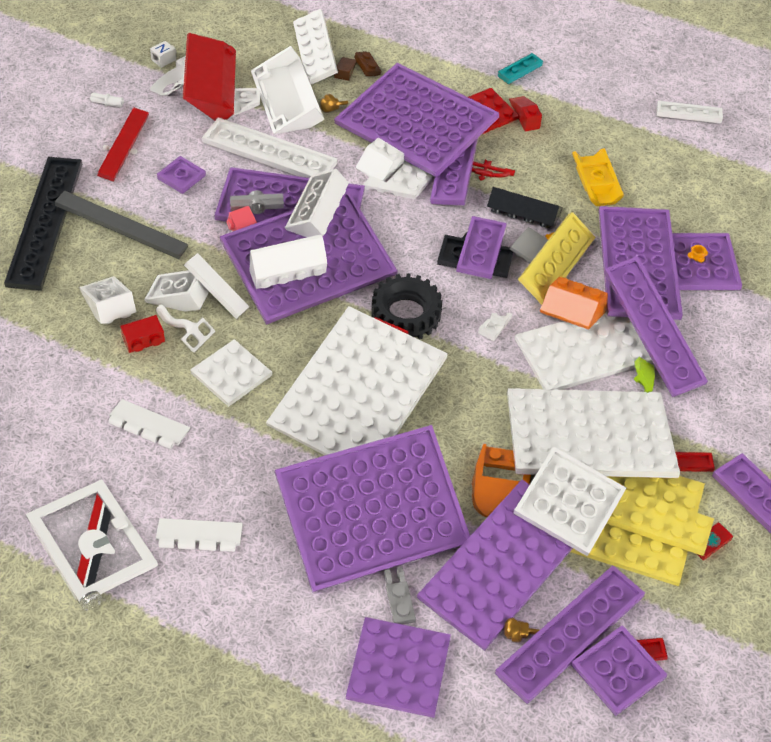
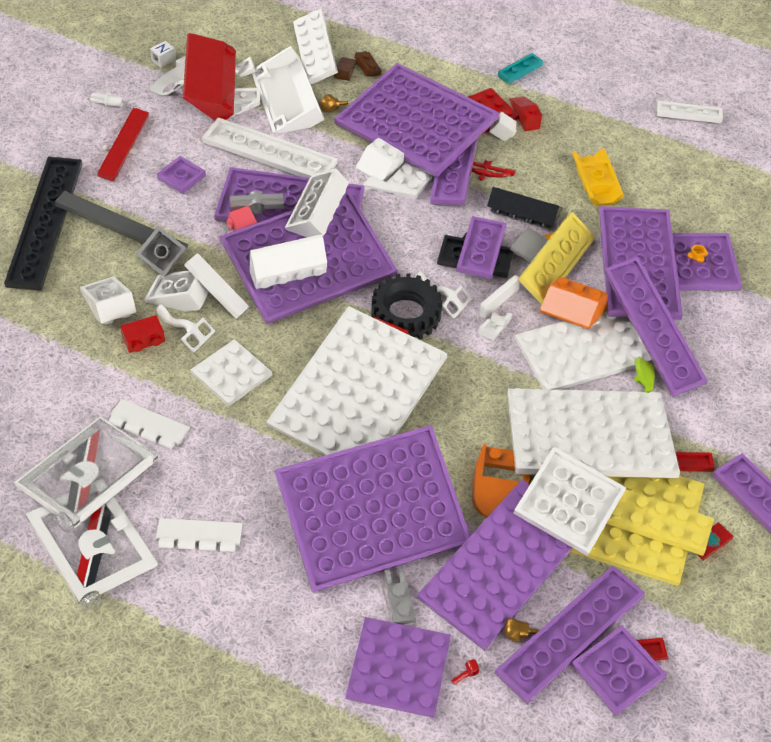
none -> clear door [15,416,159,533]
none -> light grey slope [136,226,187,277]
none -> white slope [235,57,256,77]
none -> white piece [415,272,472,319]
none -> red hand [451,659,479,685]
none -> white tile [479,275,520,319]
none -> white brick [489,112,517,141]

